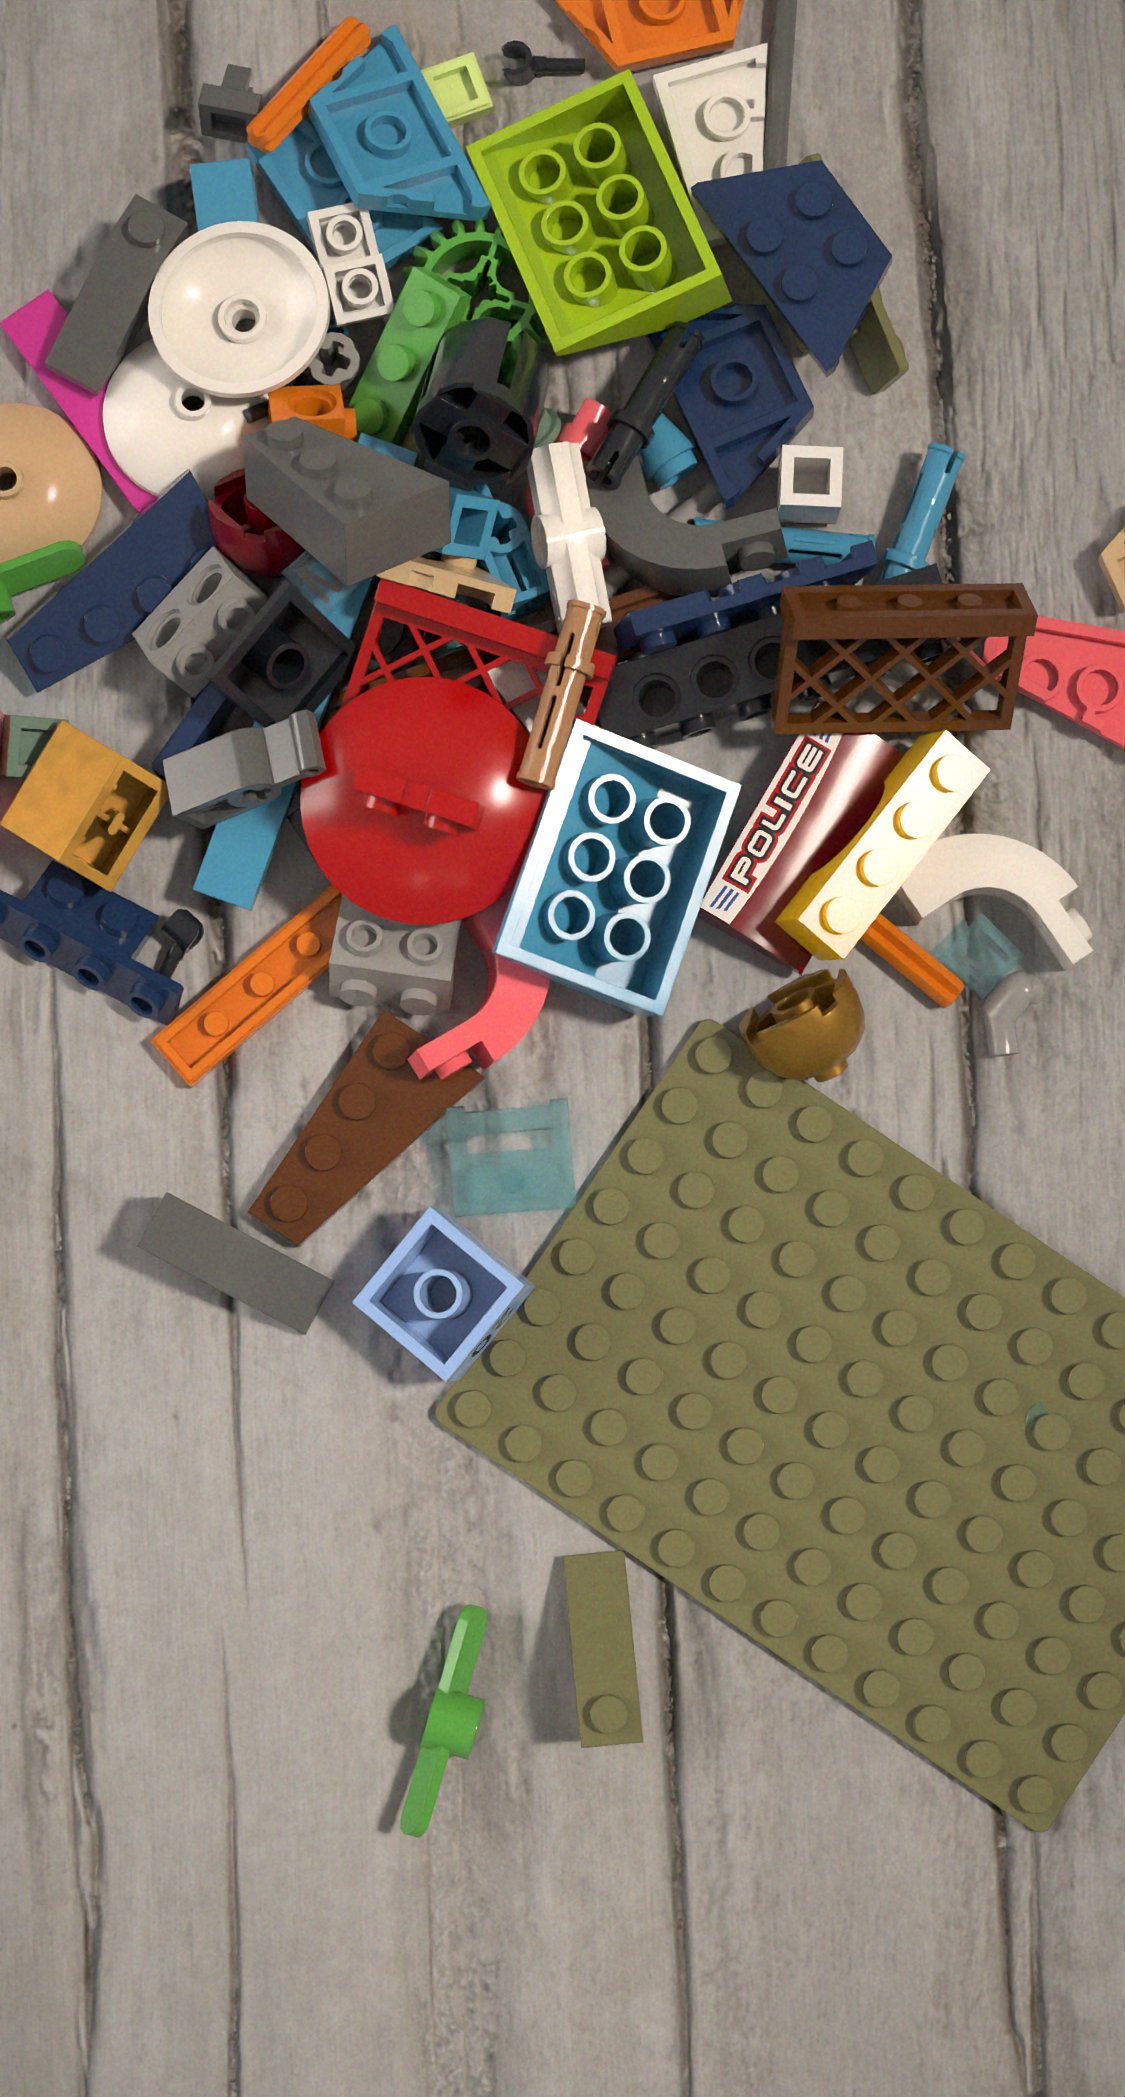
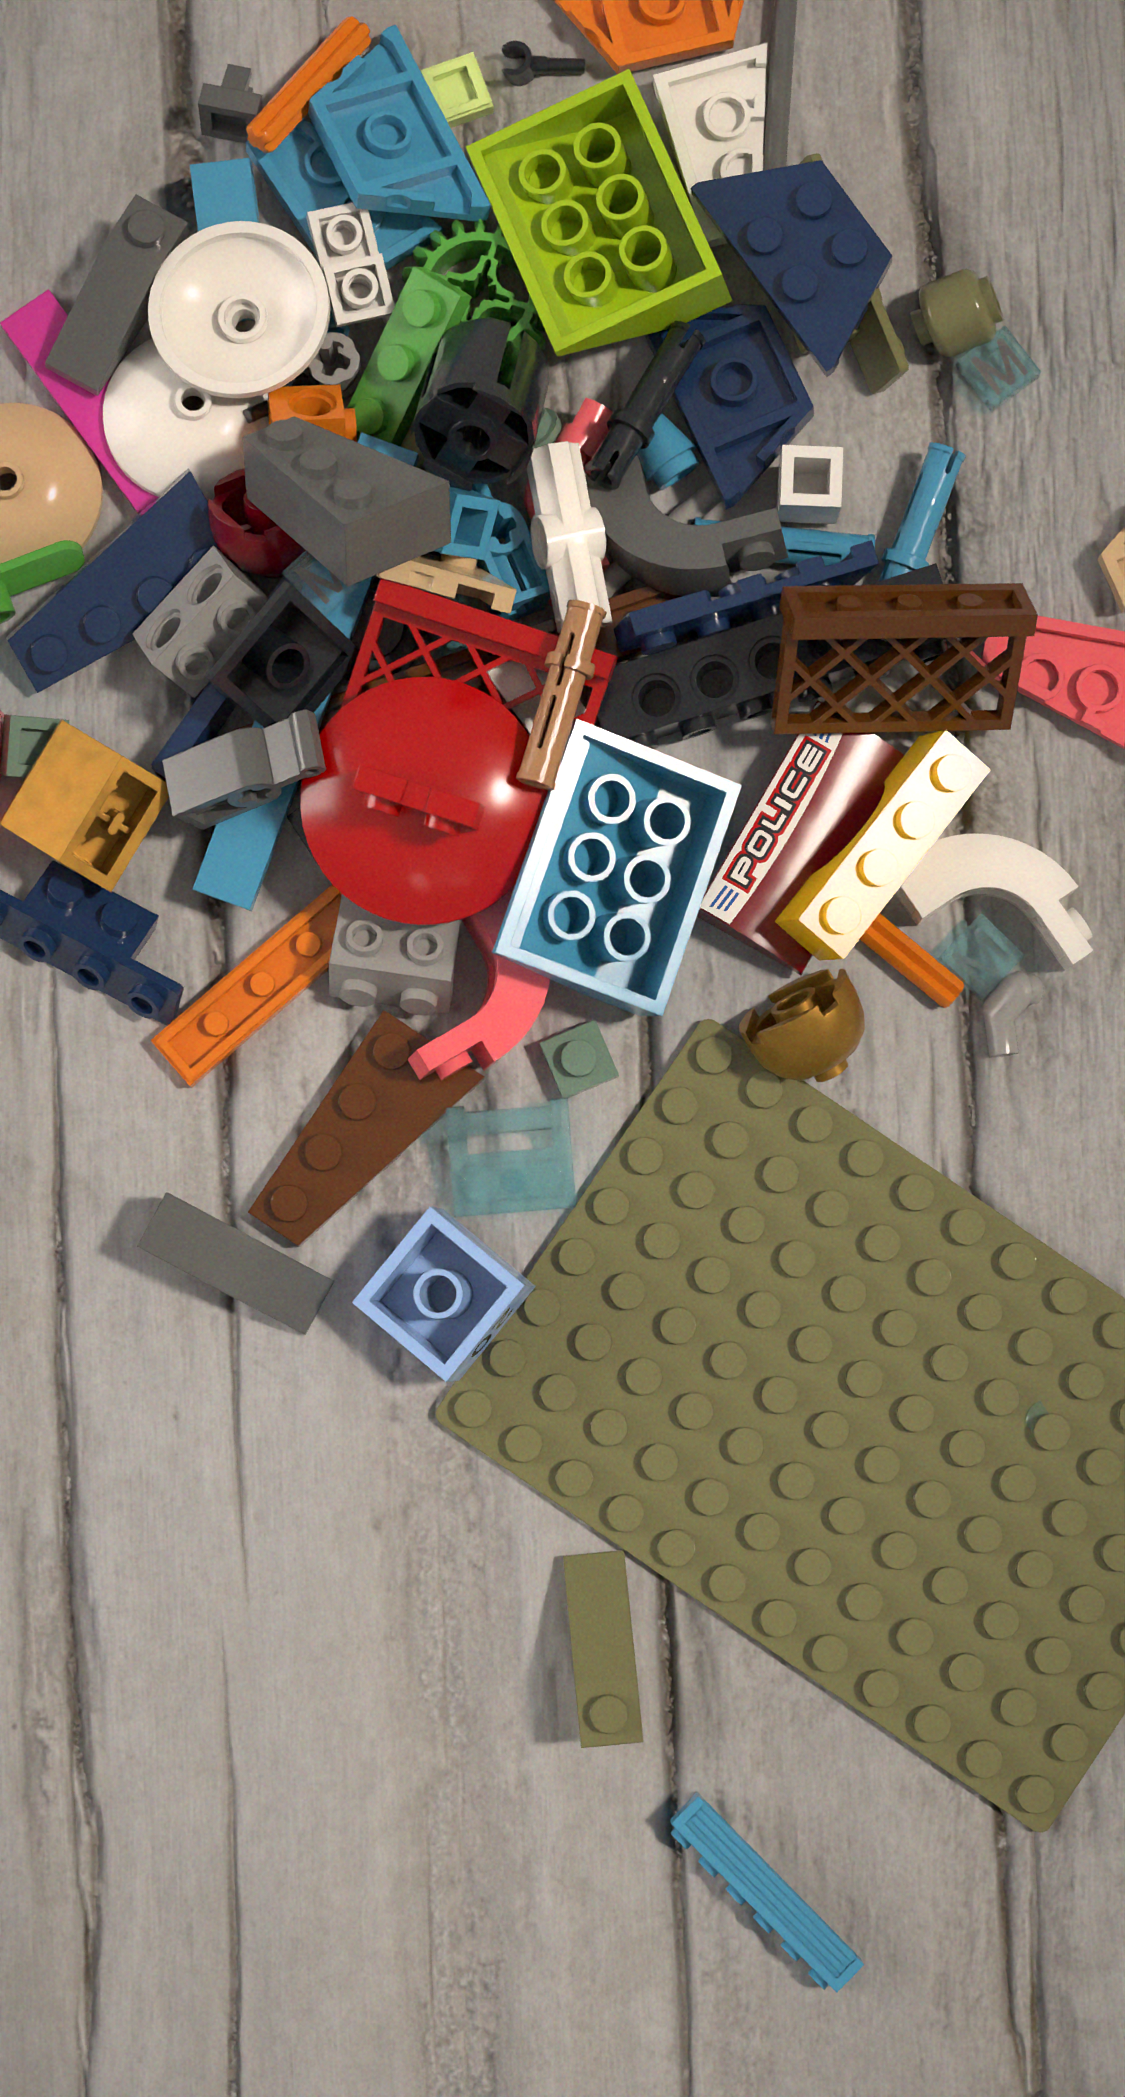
black hand [158,909,204,979] -> none
bright green piece [400,1604,487,1838] -> none
none -> sand green plate [539,1019,619,1100]
none -> dark azure piece [670,1792,864,1993]
none -> olive head [910,269,1004,357]
none -> clear light blue tile [956,326,1041,413]

